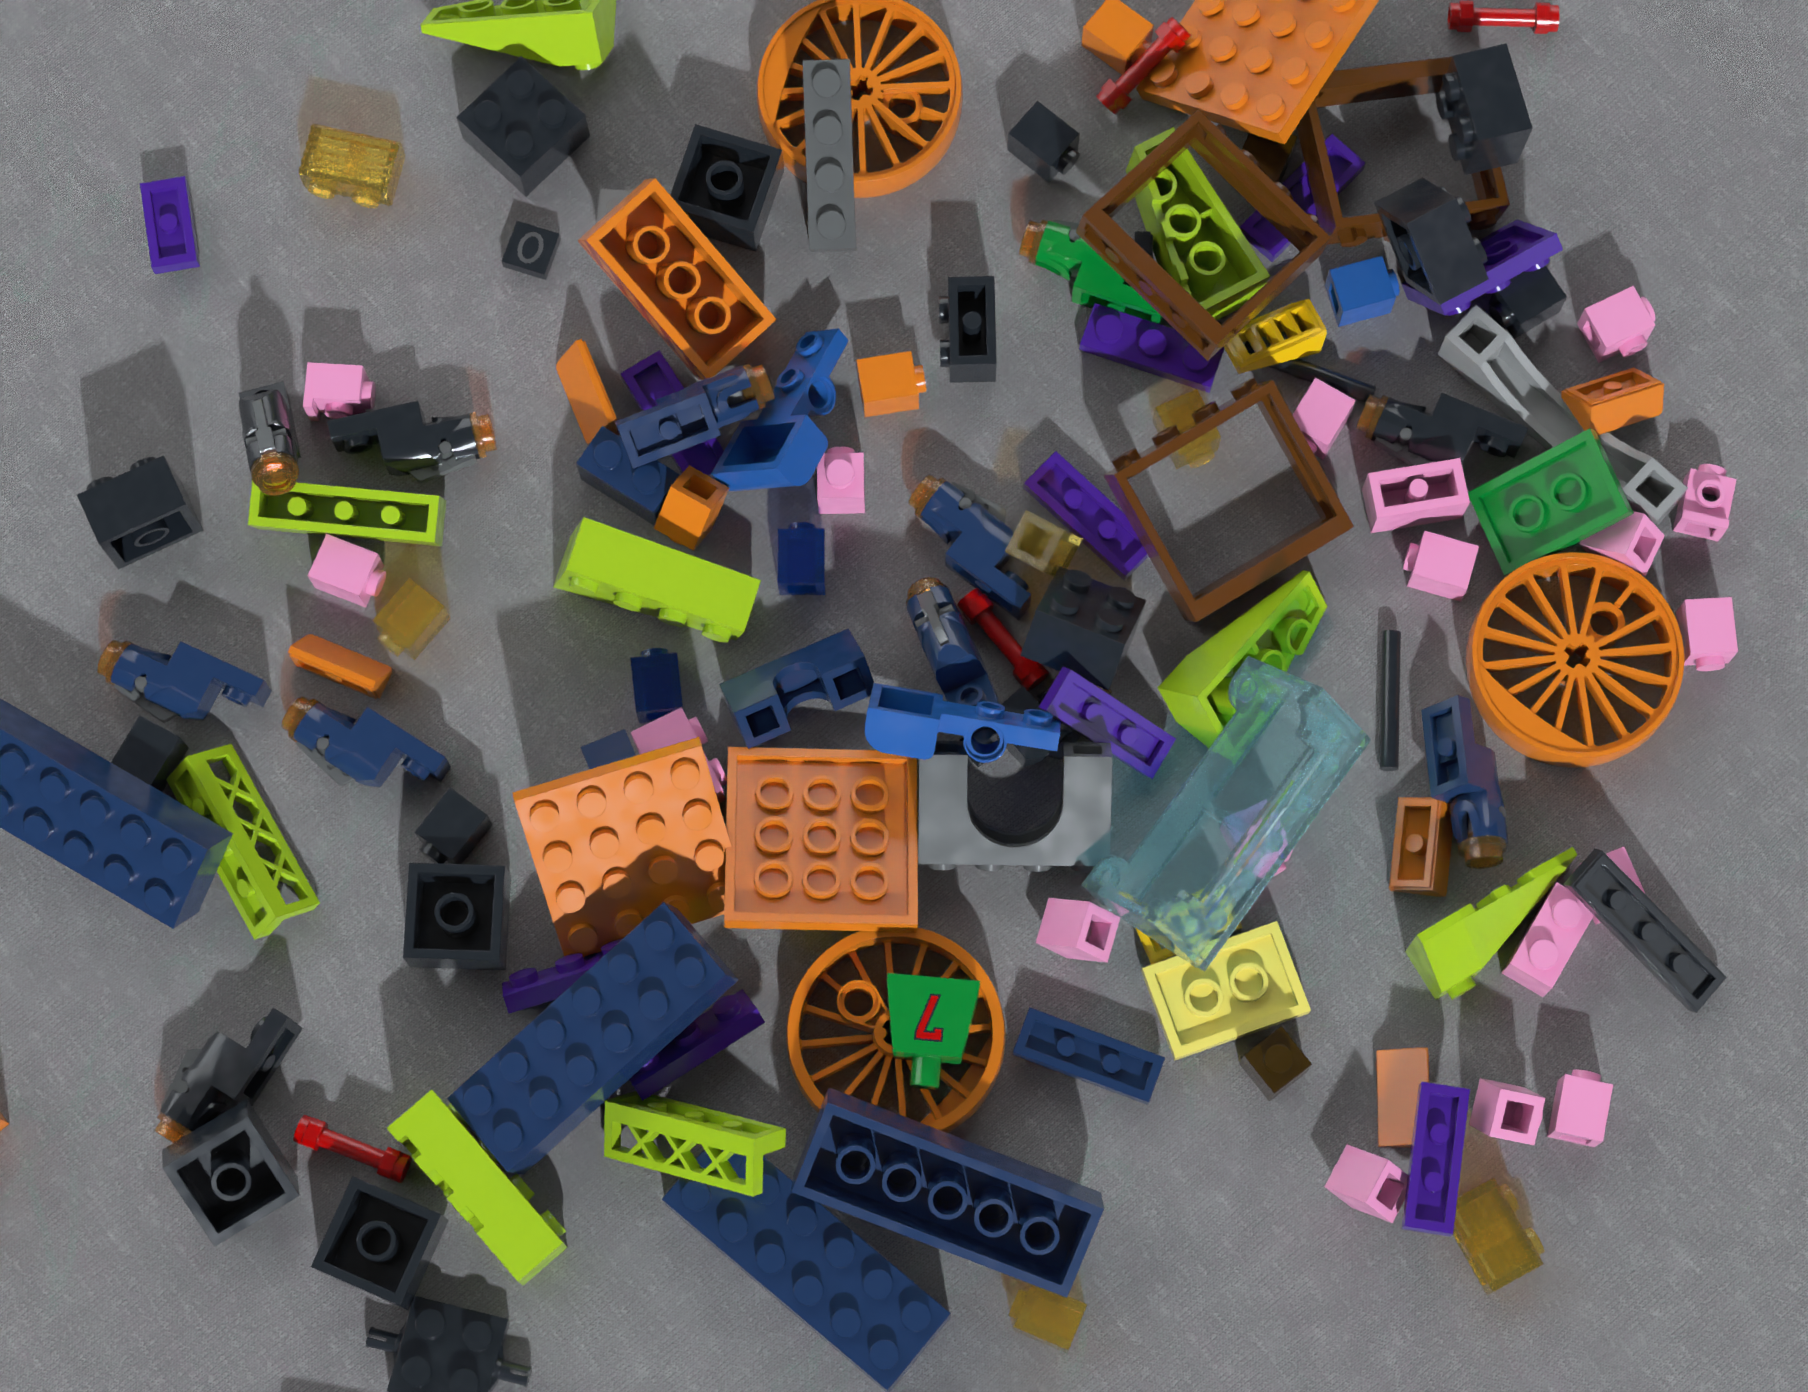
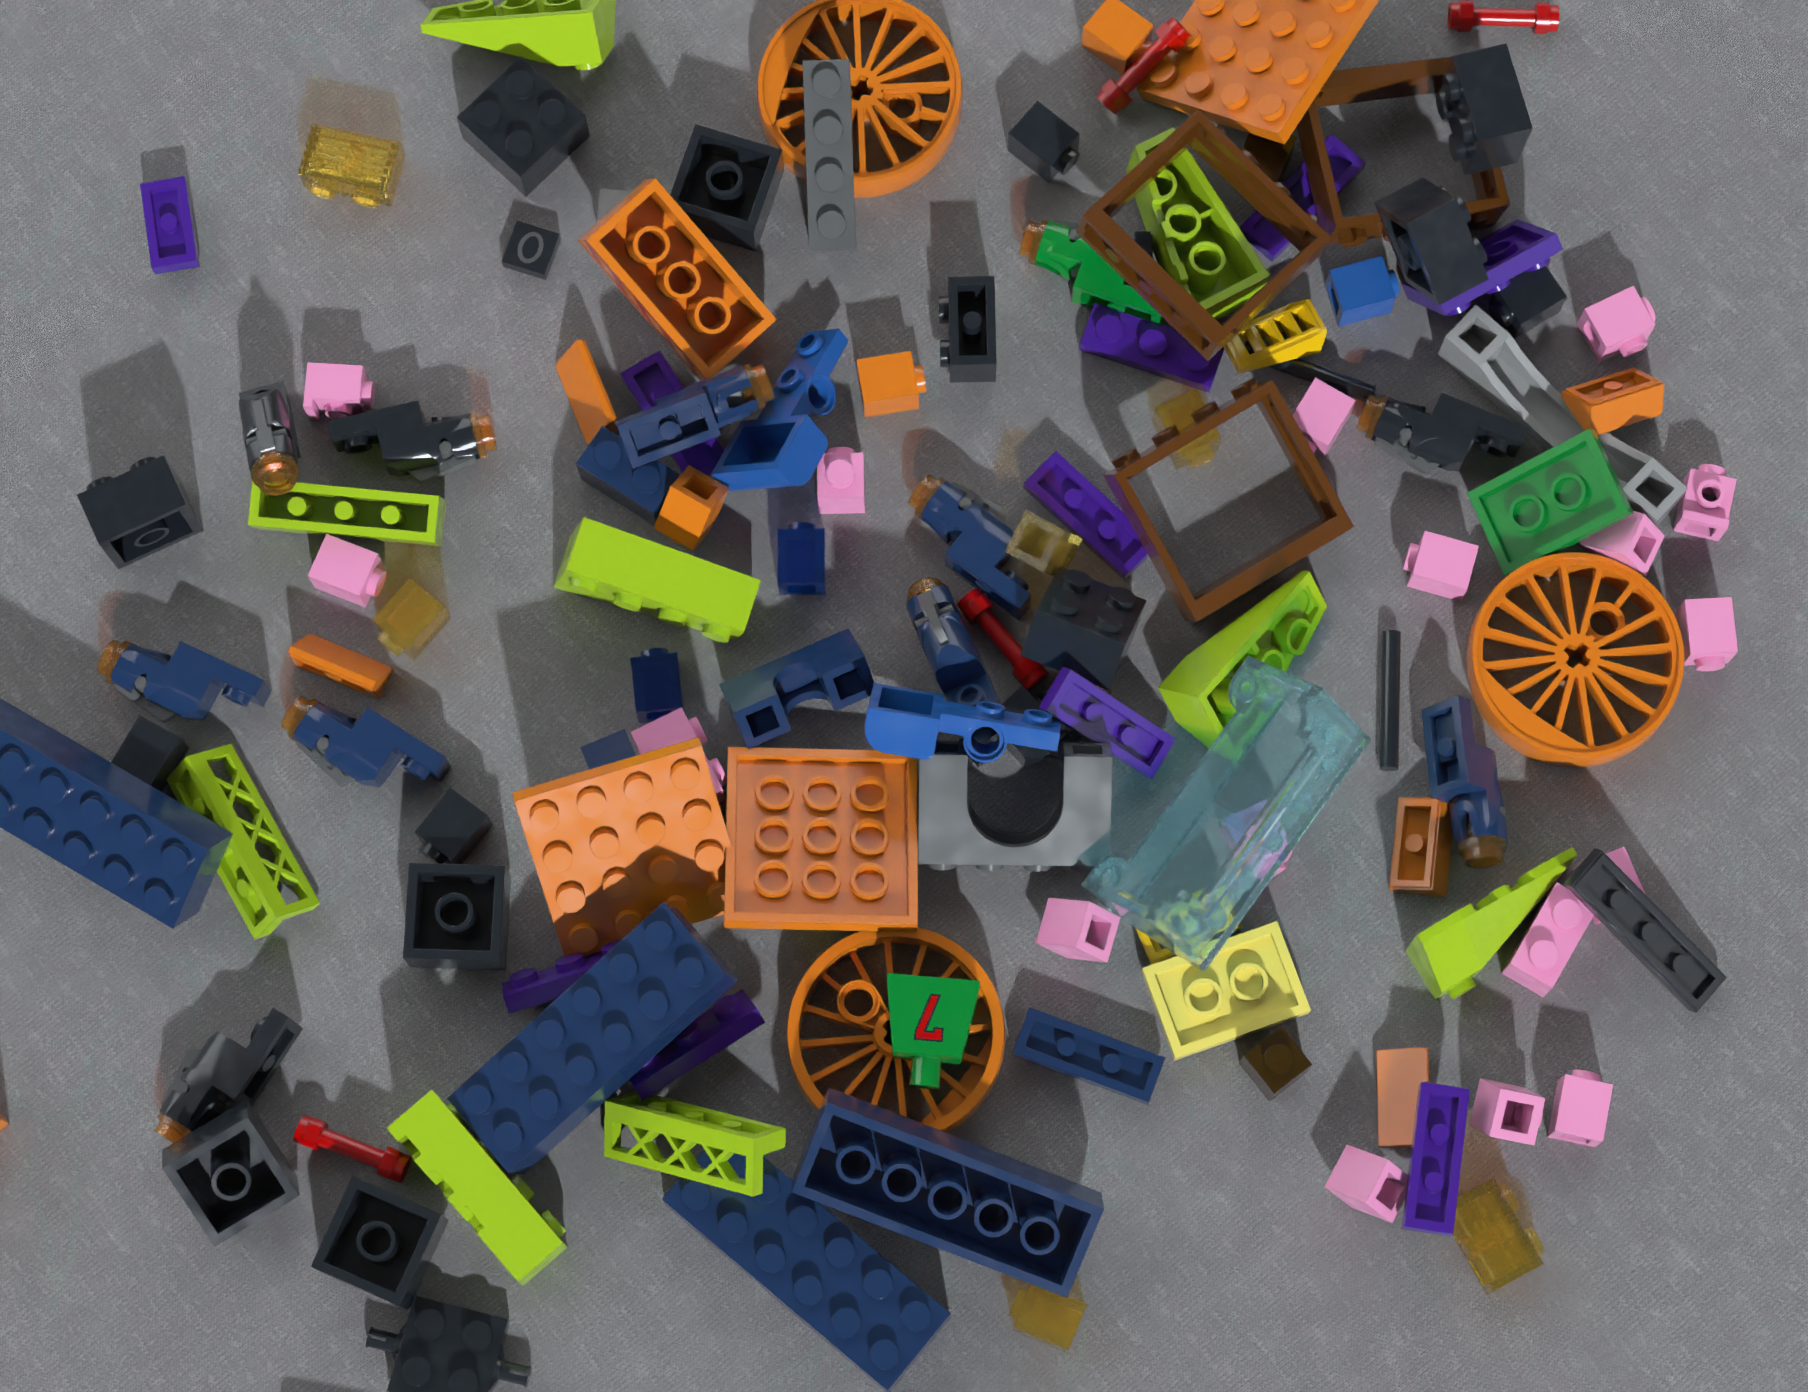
bright pink brick [1362,458,1470,533] -> none

